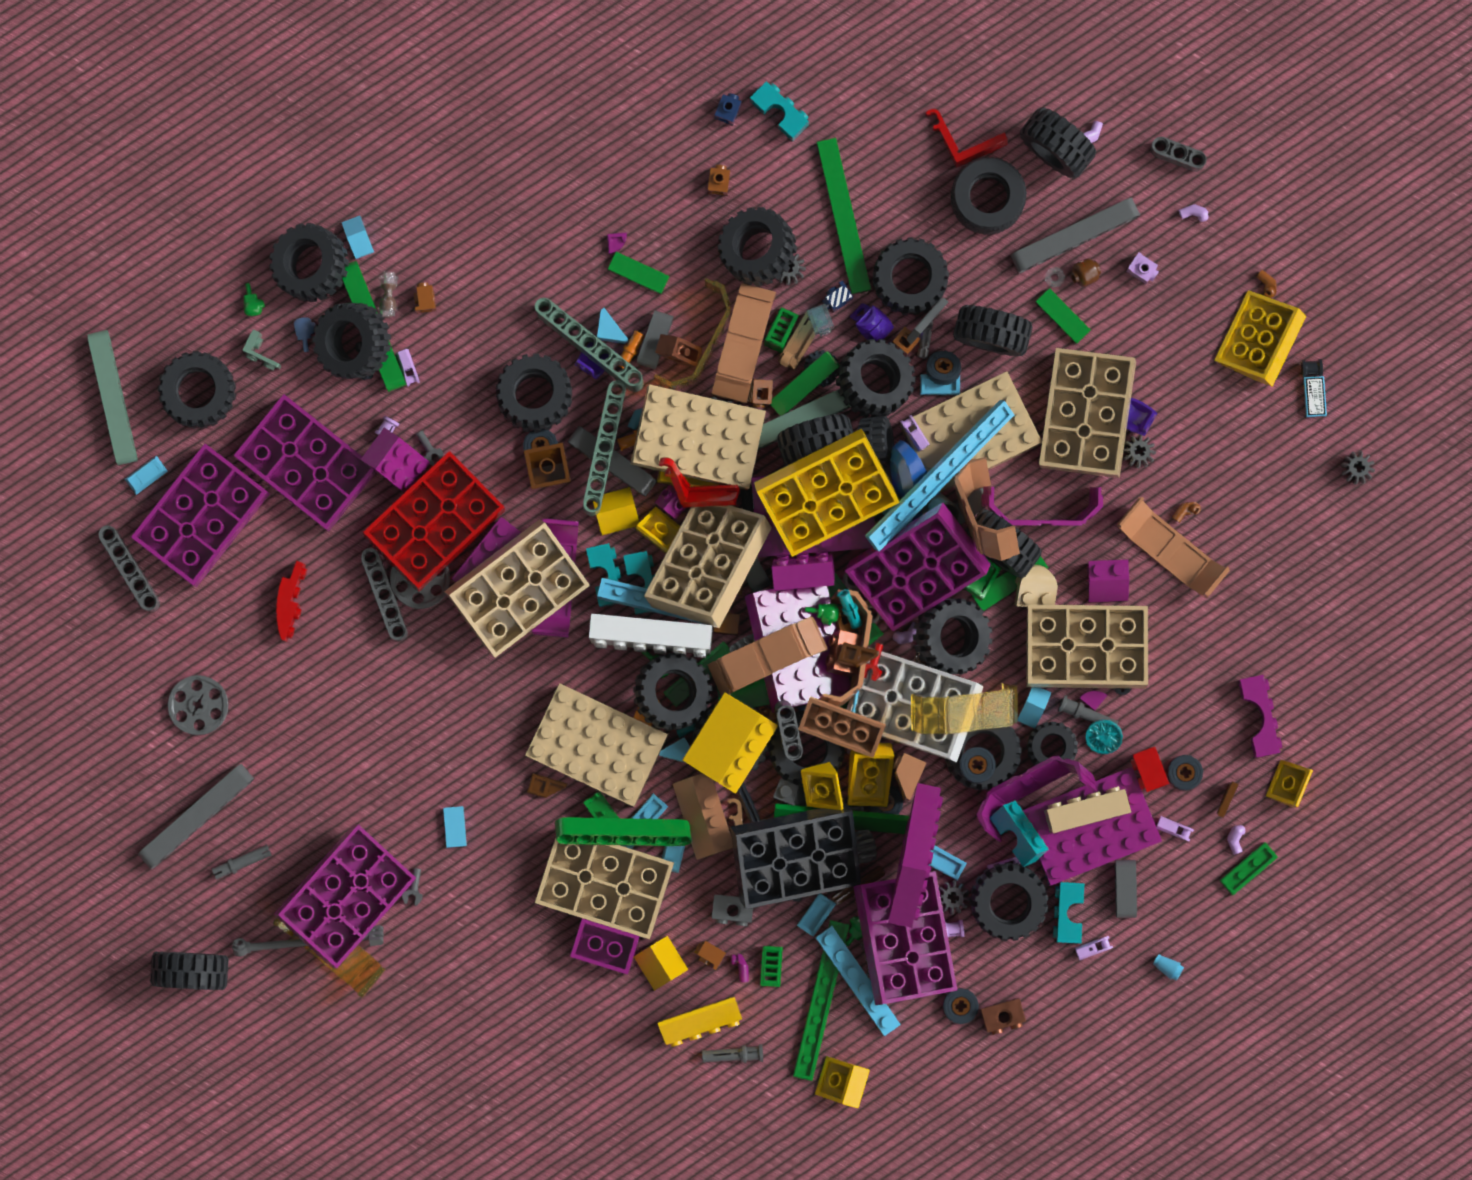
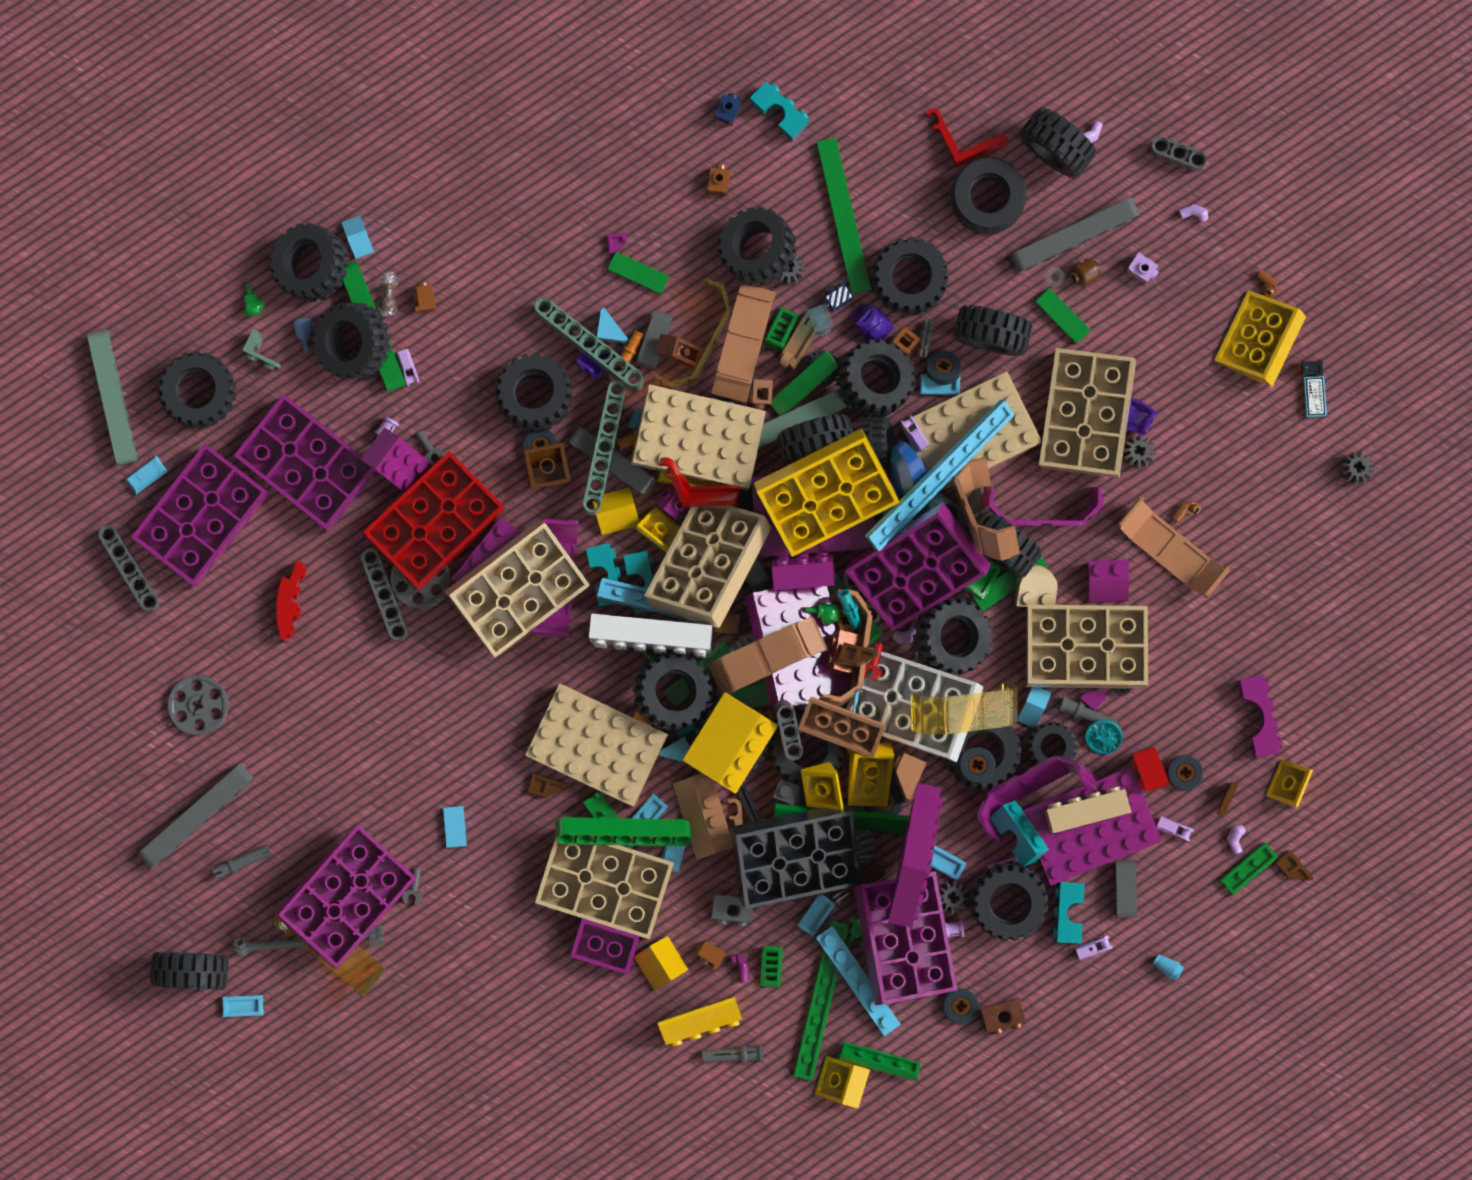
dark grey tile [907,297,948,344] -> none
none -> medium azure tile [222,995,264,1017]
none -> green tile [839,1042,921,1081]
none -> reddish brown tile [1275,850,1314,880]

